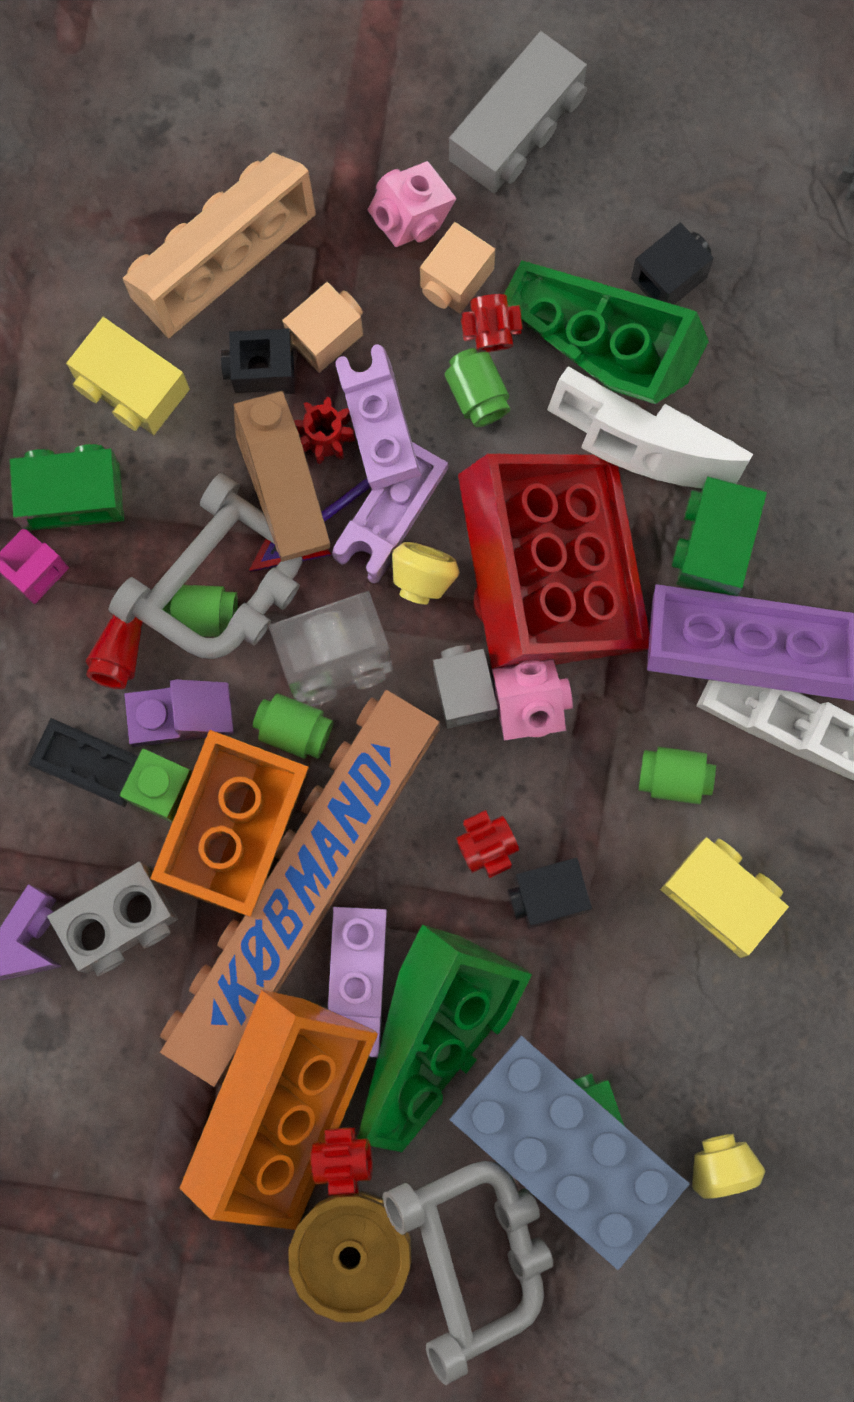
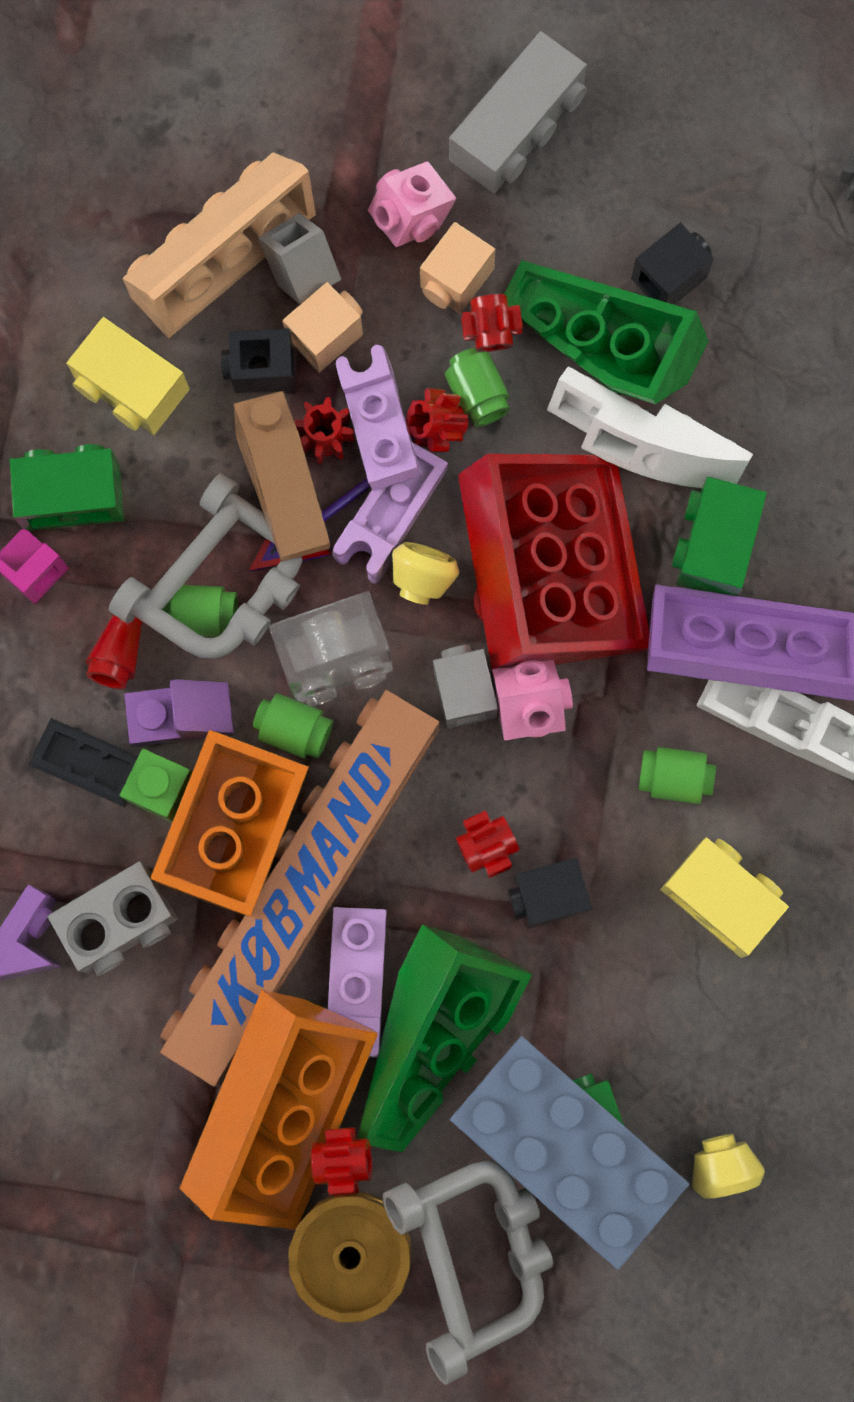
none -> light grey brick [258,213,341,305]
none -> red gear [406,388,468,453]

